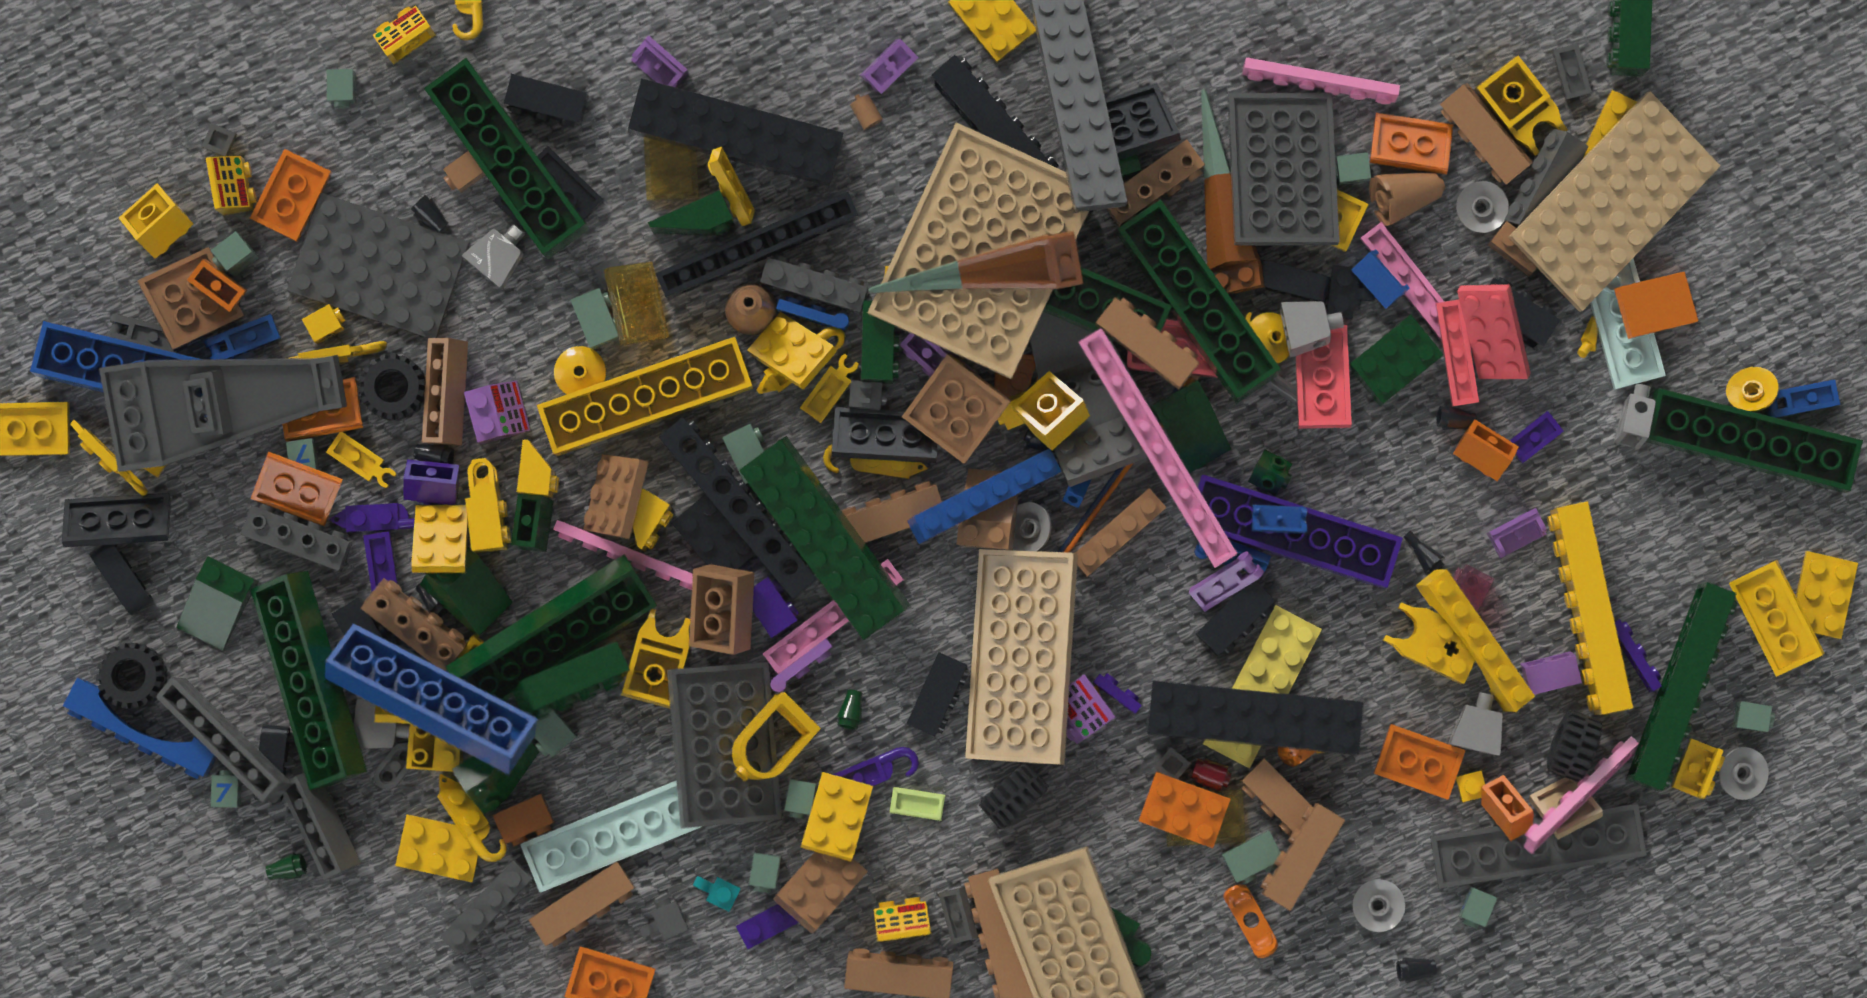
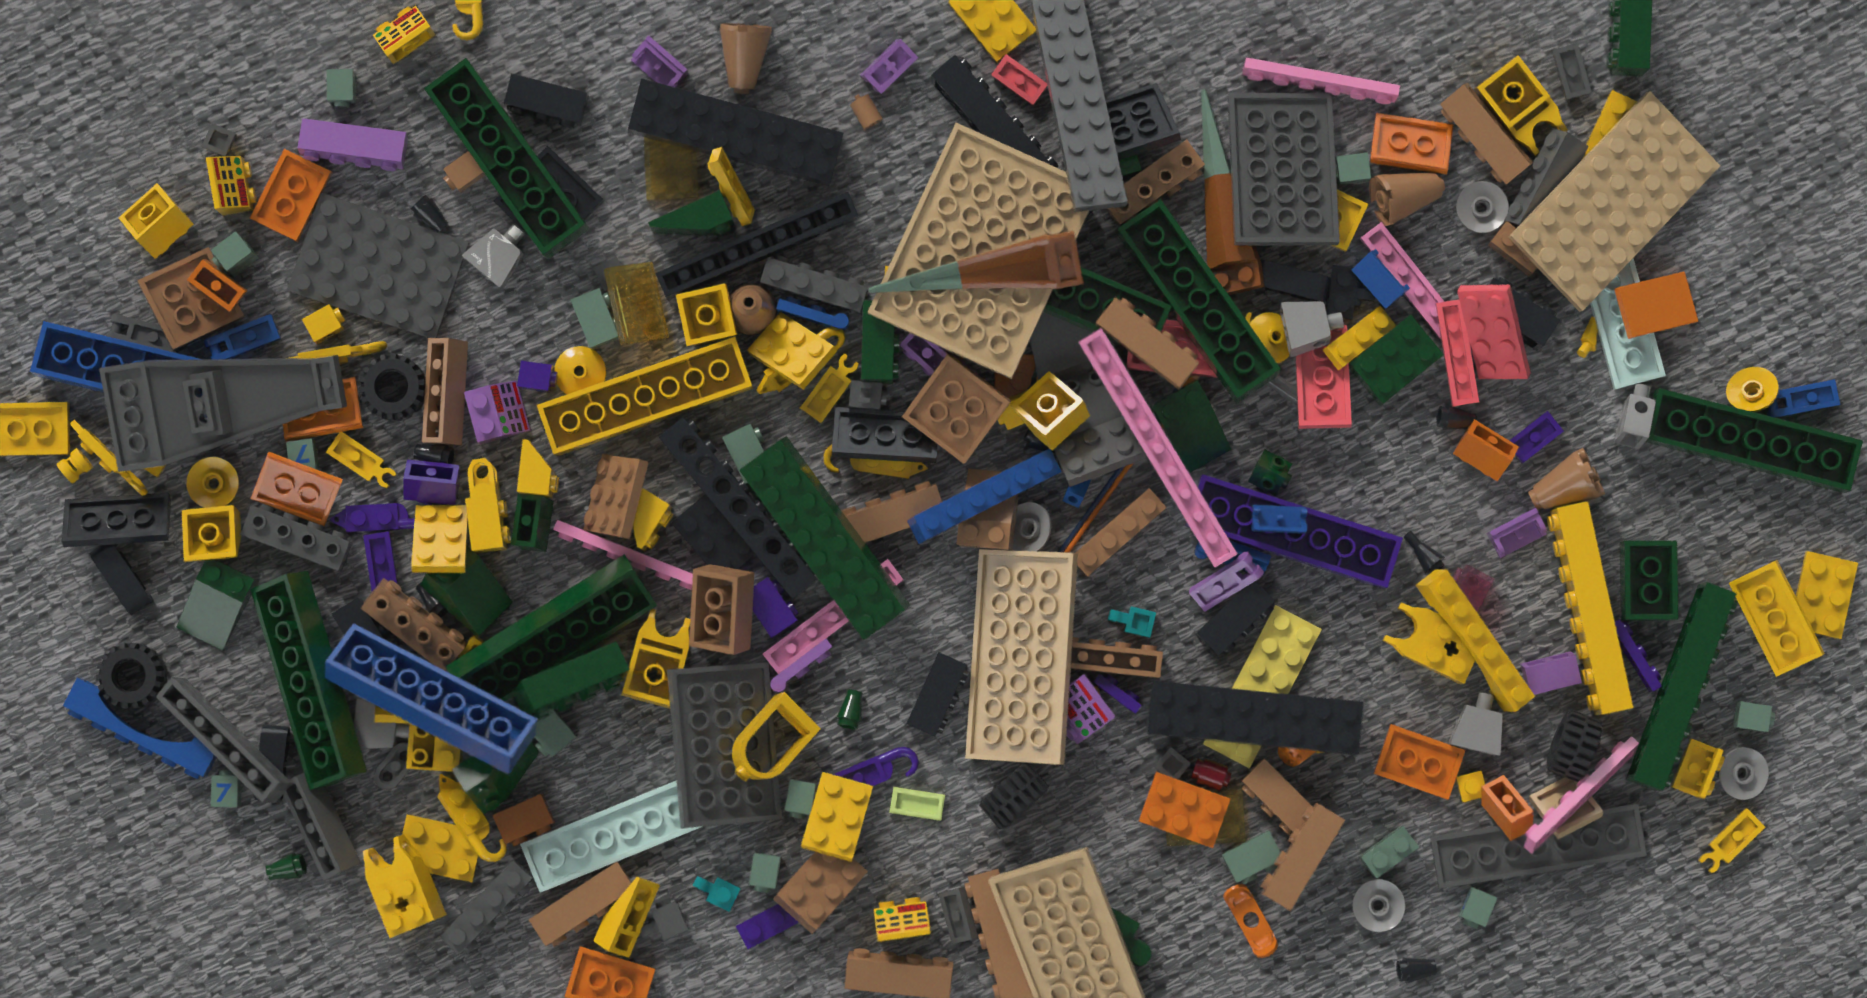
none -> yellow wheel [56,448,94,484]
none -> yellow slope [182,505,241,562]
none -> yellow dish [186,457,239,508]
none -> medium lavender brick [297,118,408,171]
none -> yellow brick [363,834,447,938]
none -> dark purple brick [517,360,558,393]
none -> yellow slope [593,877,660,958]
none -> yellow slope [676,283,737,346]
none -> medium nougat cone [720,23,772,94]
none -> coral plate [991,54,1048,106]
none -> medium nougat brick [1071,637,1163,679]
none -> teal plate [1107,606,1156,638]
none -> yellow plate [1323,305,1396,371]
none -> sand green brick [1358,826,1419,878]
none -> medium nougat cone [1528,448,1606,510]
none -> dark green brick [1620,541,1678,621]
none -> yellow plate [1698,808,1765,873]

